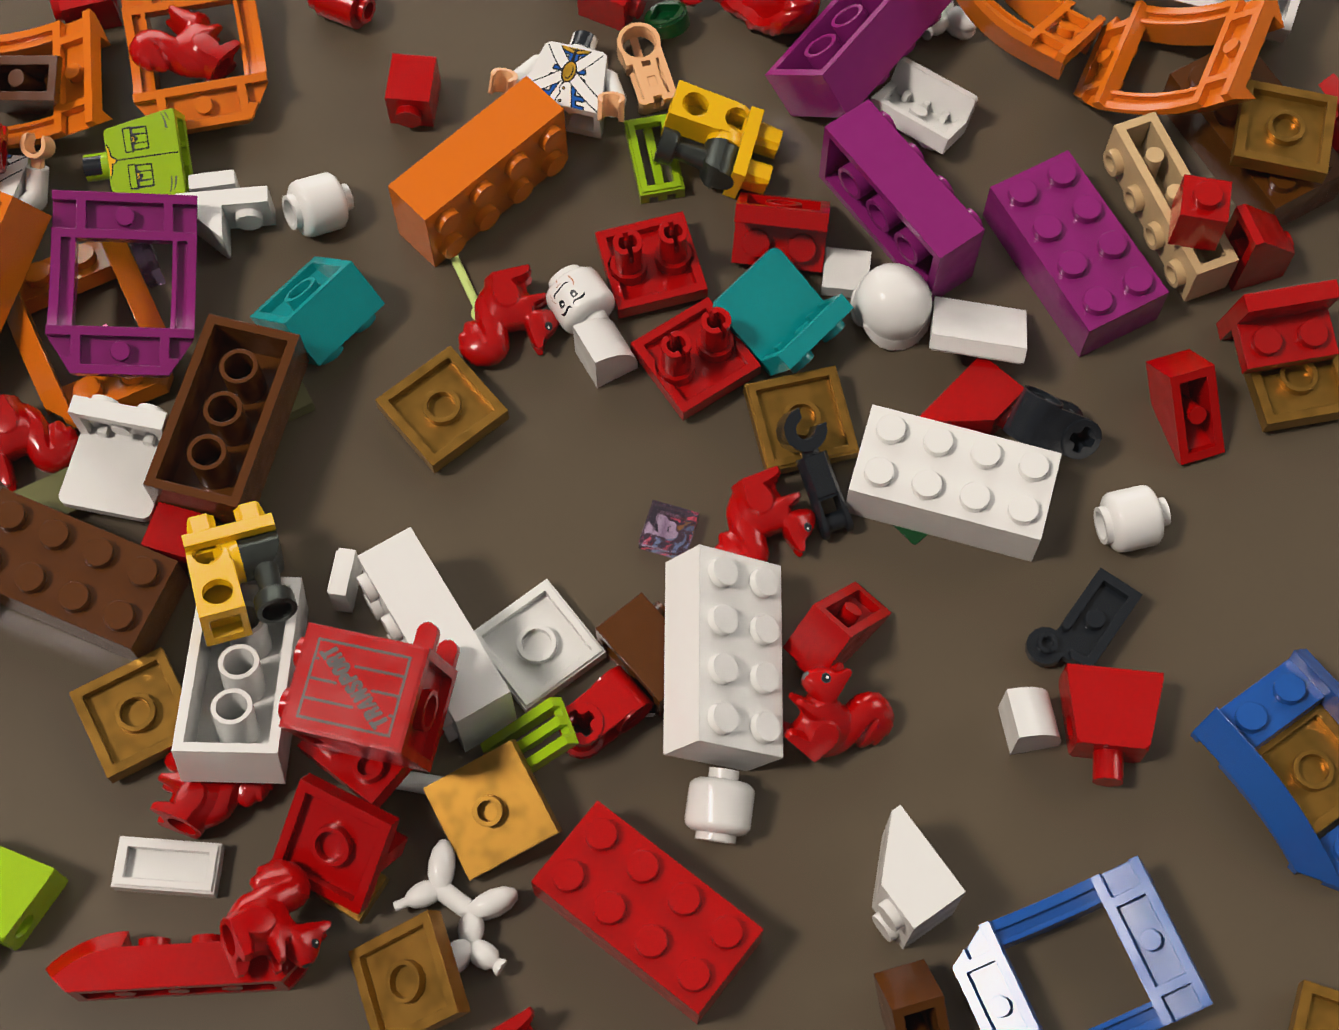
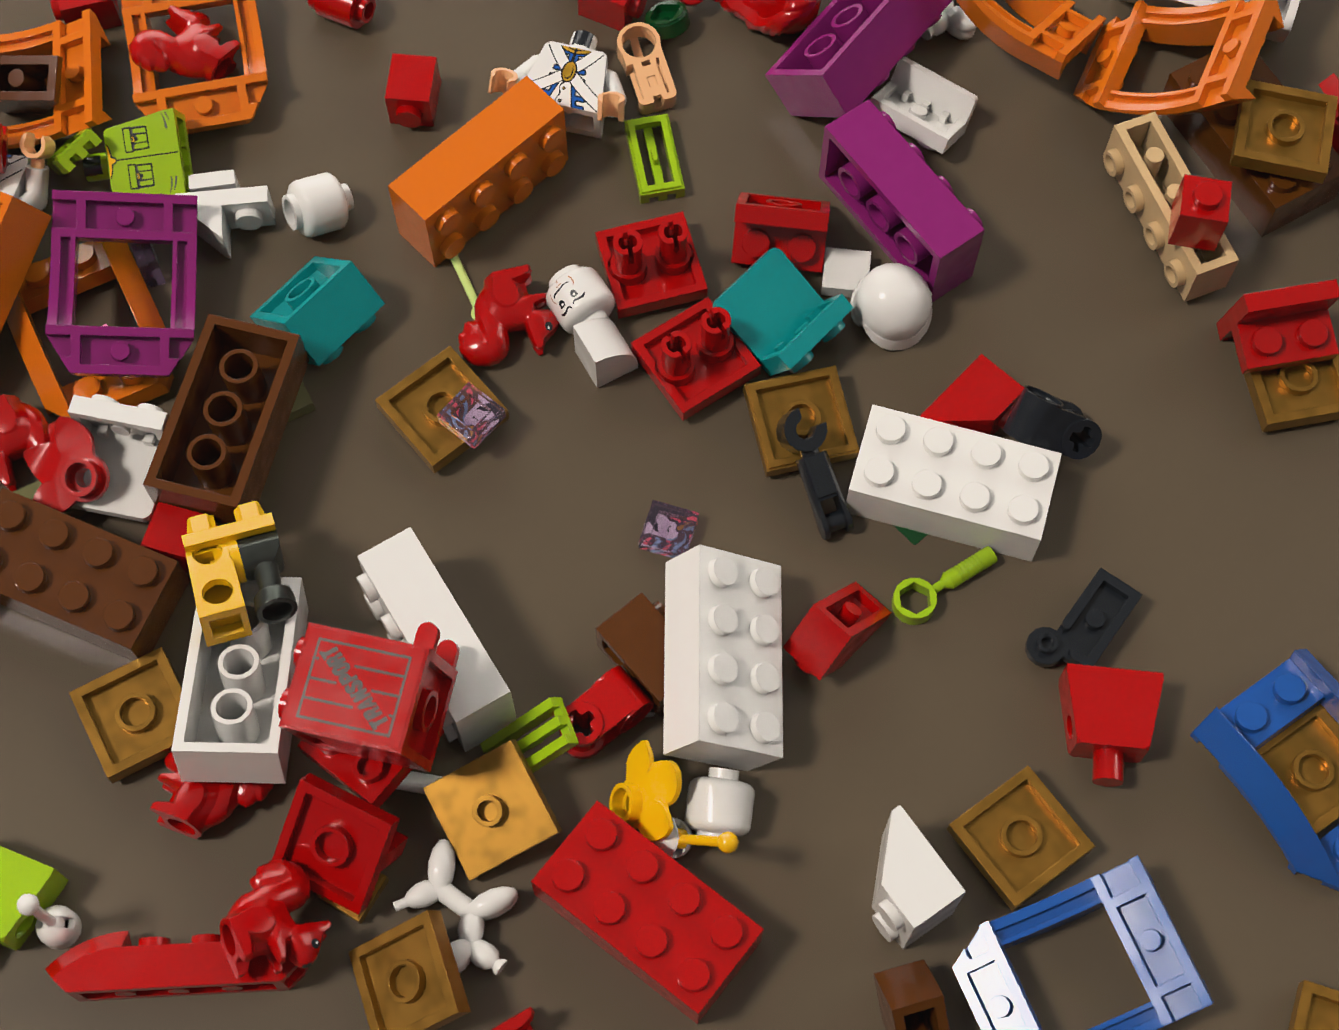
white tile [111,836,225,898] -> none
white tile [327,548,362,613] -> none
white tile [474,579,607,713] -> none
yellow hips [653,80,783,199] -> none
red animal [715,465,816,562] -> none
red animal [783,662,894,763] -> none
white tile [929,296,1027,364] -> none
magenta brick [982,150,1169,357] -> none
white brick [998,687,1061,755] -> none
white head [1094,485,1171,553] -> none
red slope [1145,349,1225,465] -> none
red slope [1224,204,1295,291] -> none
none -> white hinge [17,894,82,950]
none -> red plate [23,416,110,513]
none -> lime tile [46,129,103,175]
none -> tile [437,382,506,450]
none -> yellow plate [609,740,682,841]
none -> hinge [651,817,739,859]
none -> lime piece [892,546,998,625]
none -> pearl gold plate [947,765,1095,912]

